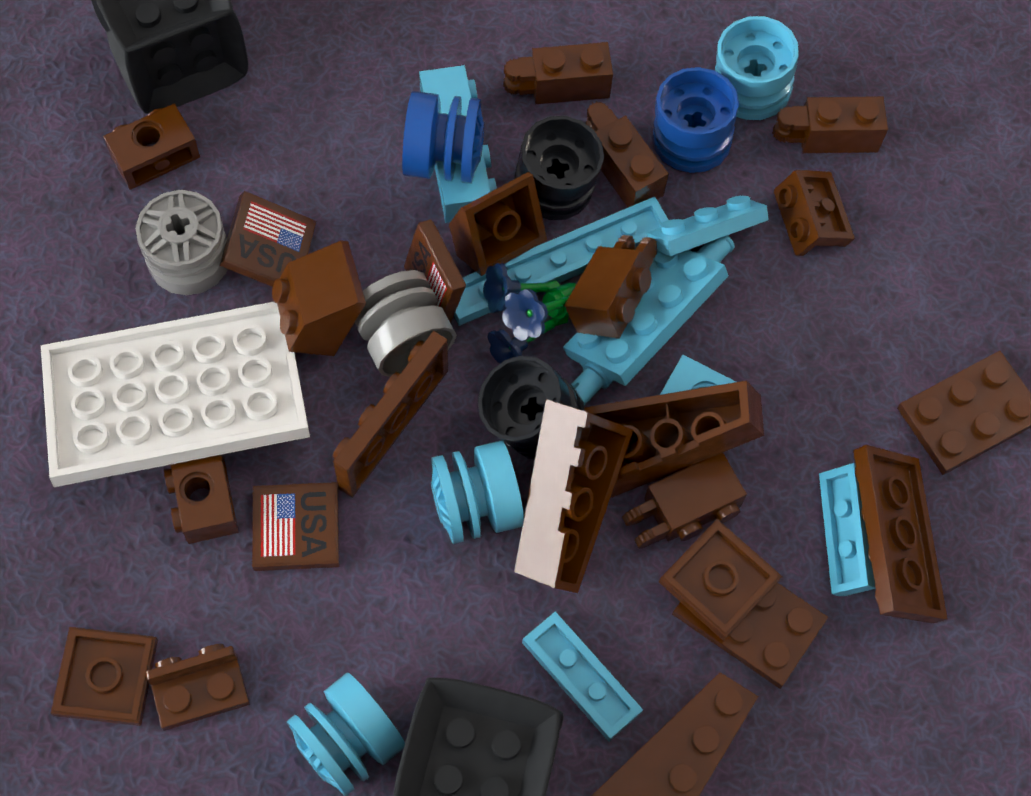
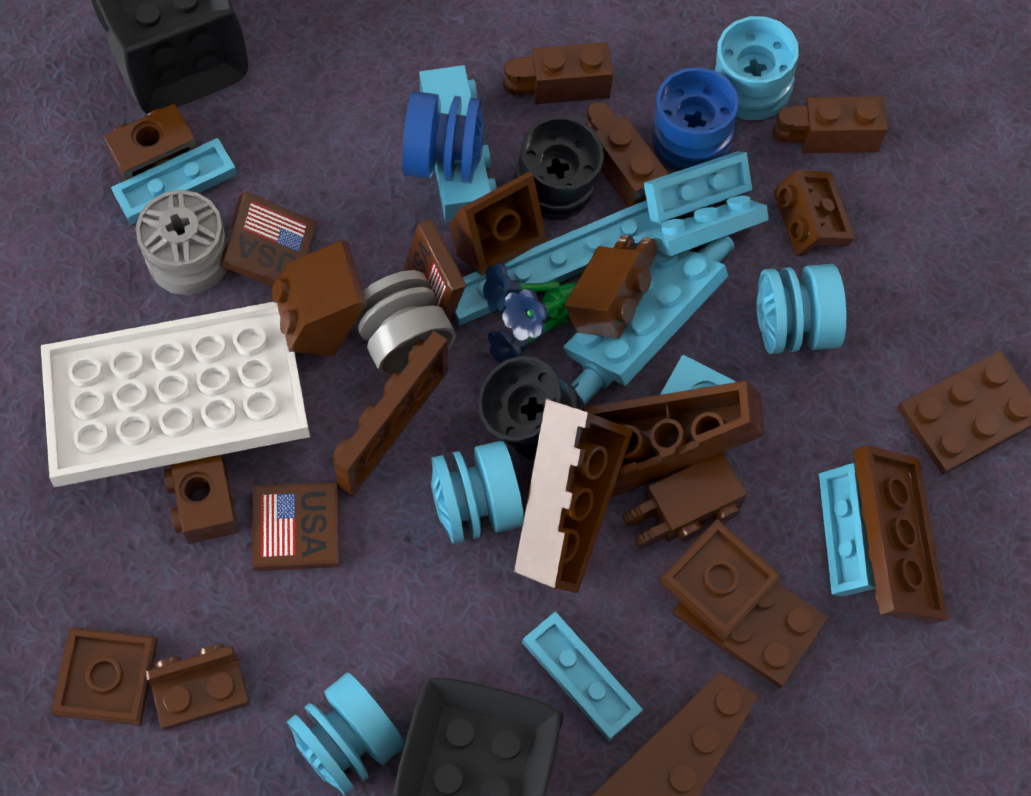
none -> medium azure plate [111,138,237,225]
none -> medium azure plate [644,151,752,223]
none -> medium azure wheel [757,264,846,354]

